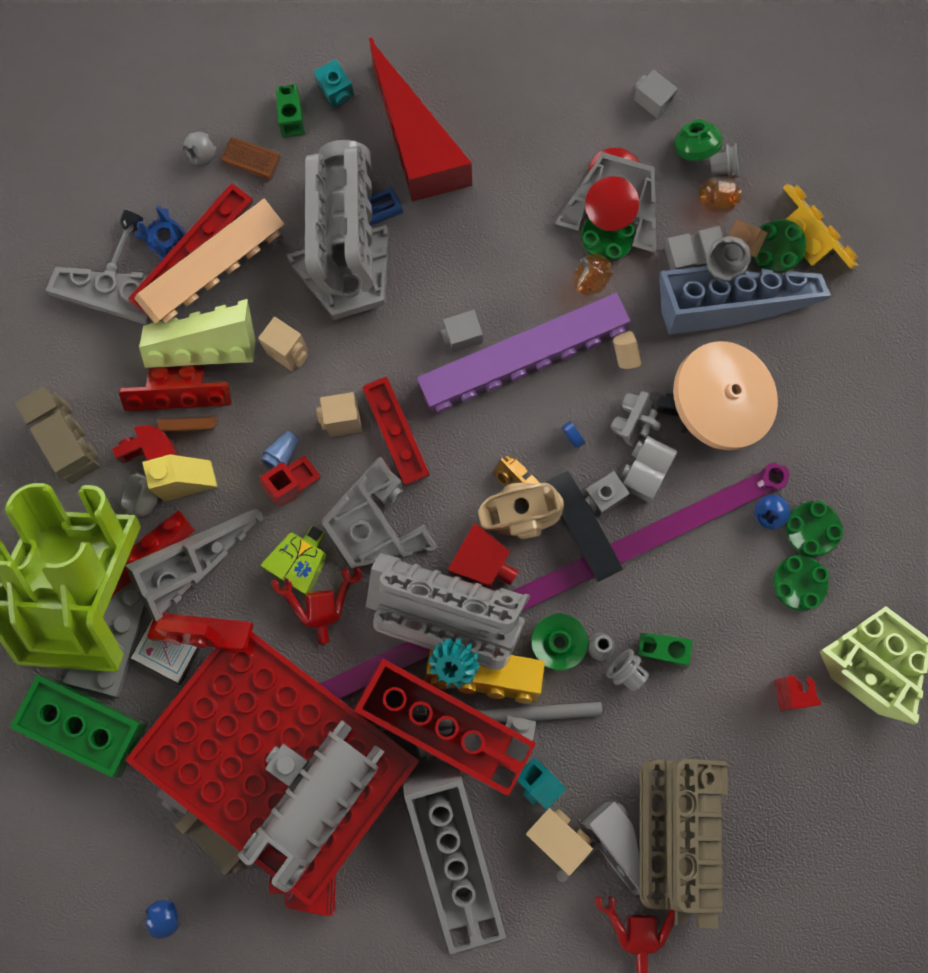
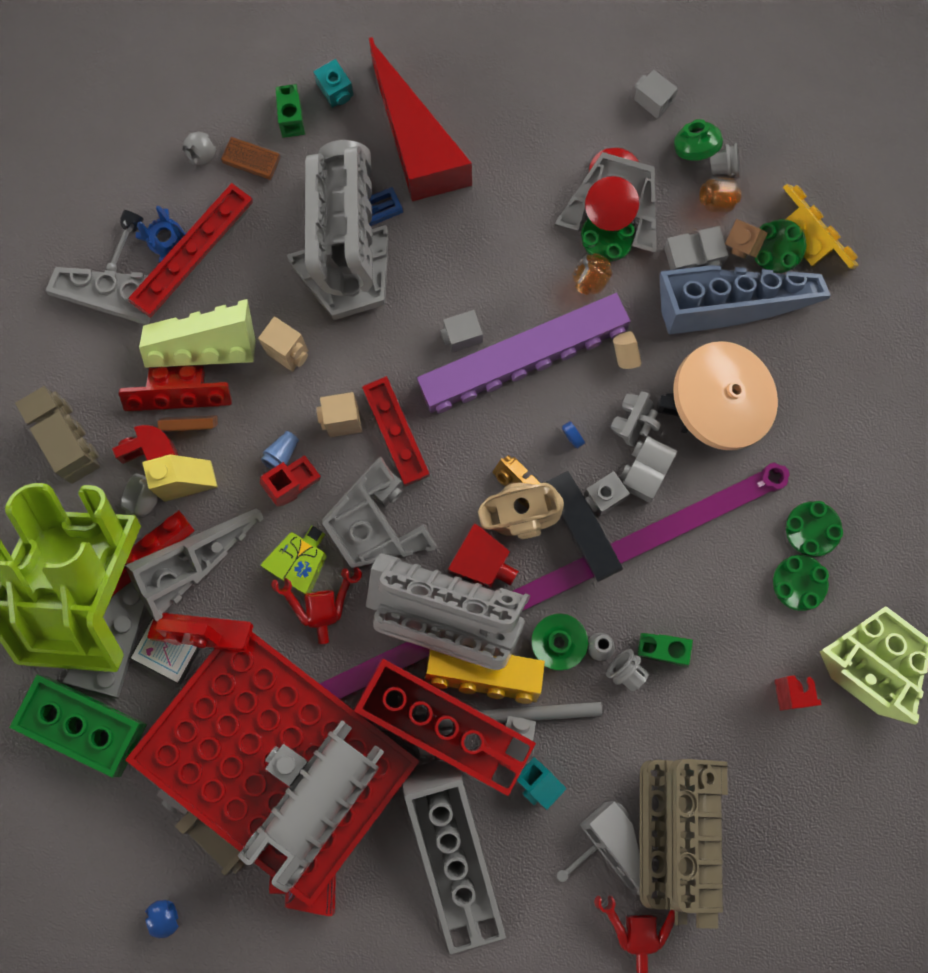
light nougat brick [134,198,284,324] -> none
teal gear [429,637,480,689] -> none
tan brick [526,808,594,876] -> none
light grey hair [706,236,751,281] -> none
blue piece [754,494,790,529] -> none

